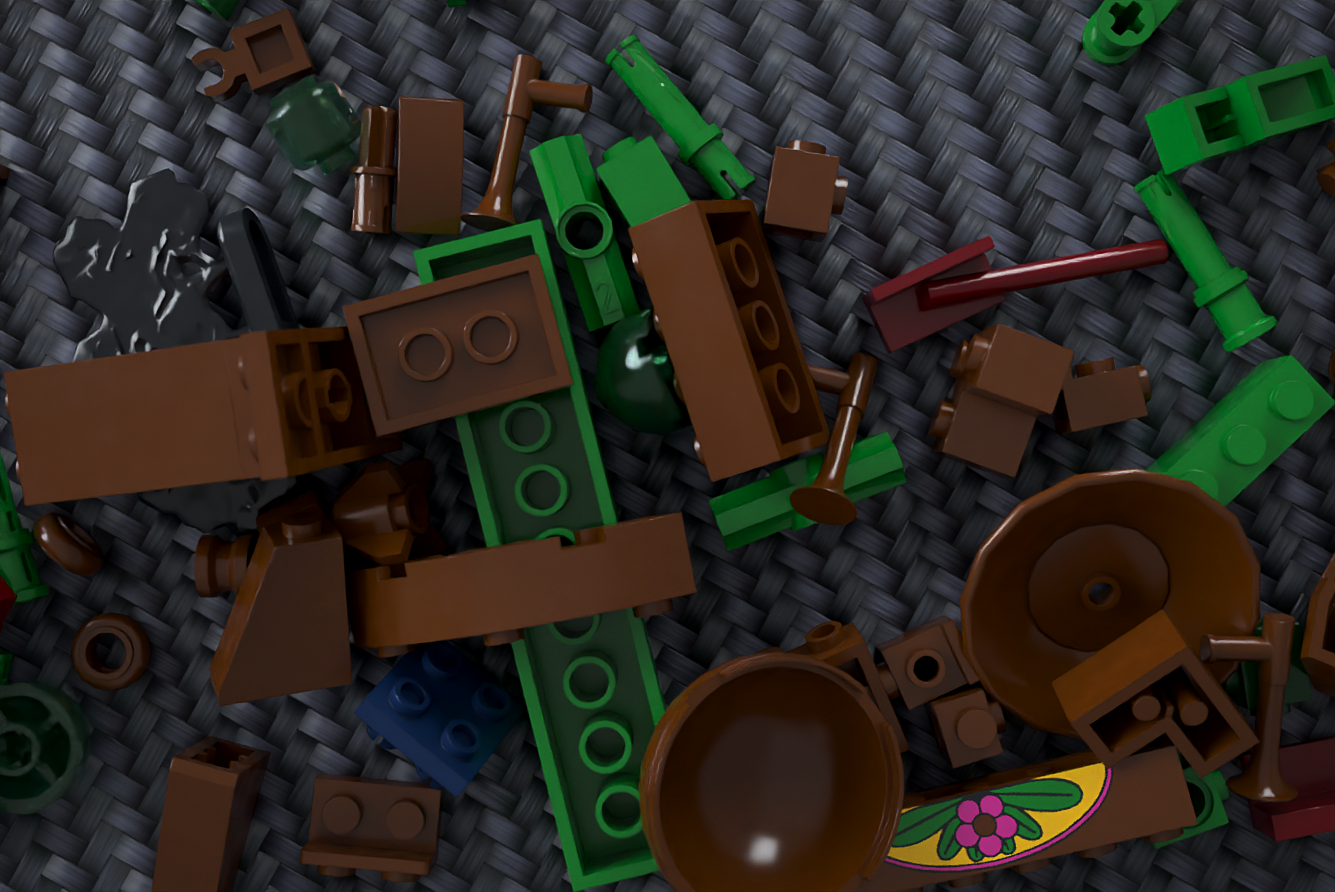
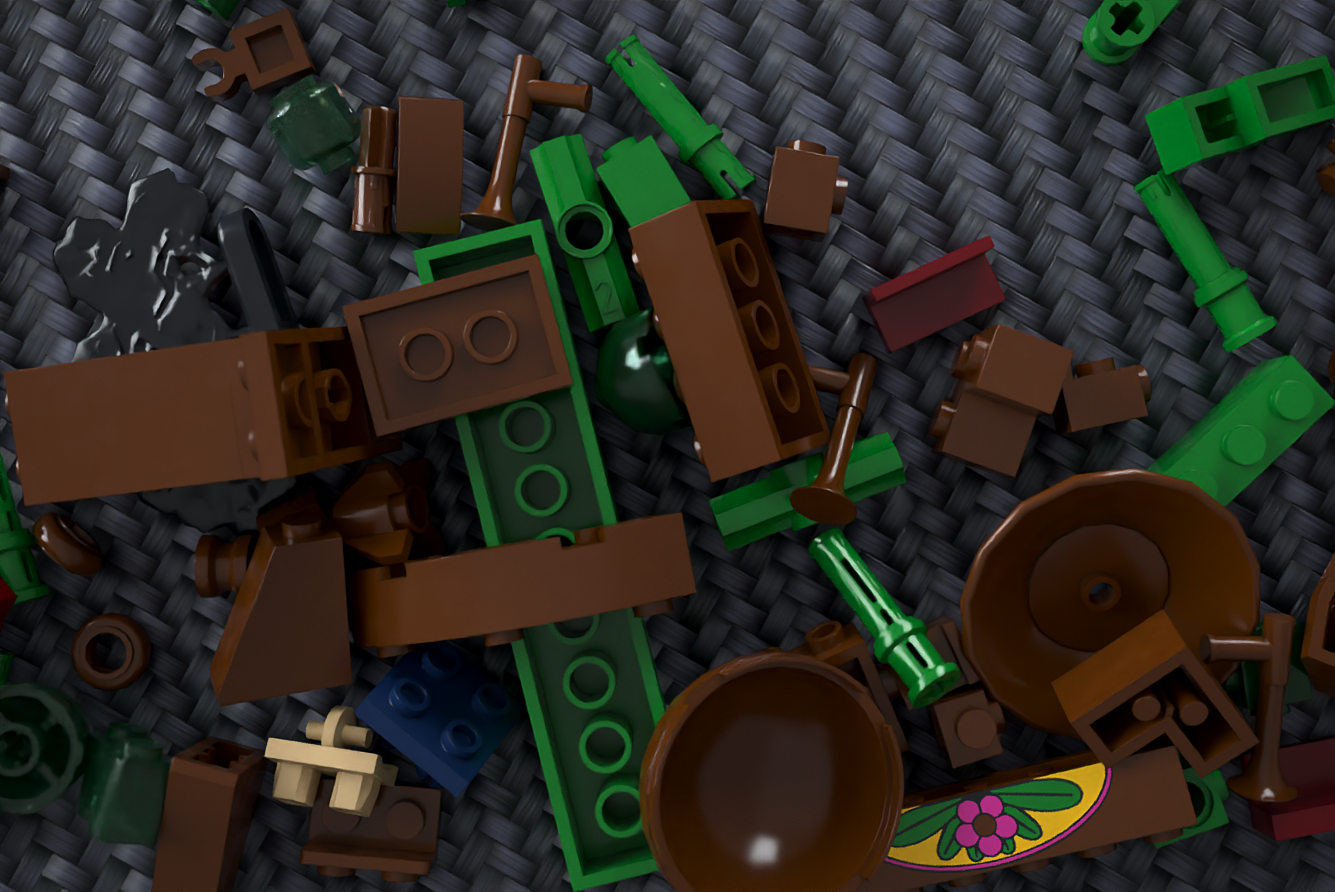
dark red bar [920,239,1168,308] -> none
none -> clear green brick [75,722,172,846]
none -> tan hips [264,705,398,817]
none -> green pin [808,528,962,708]

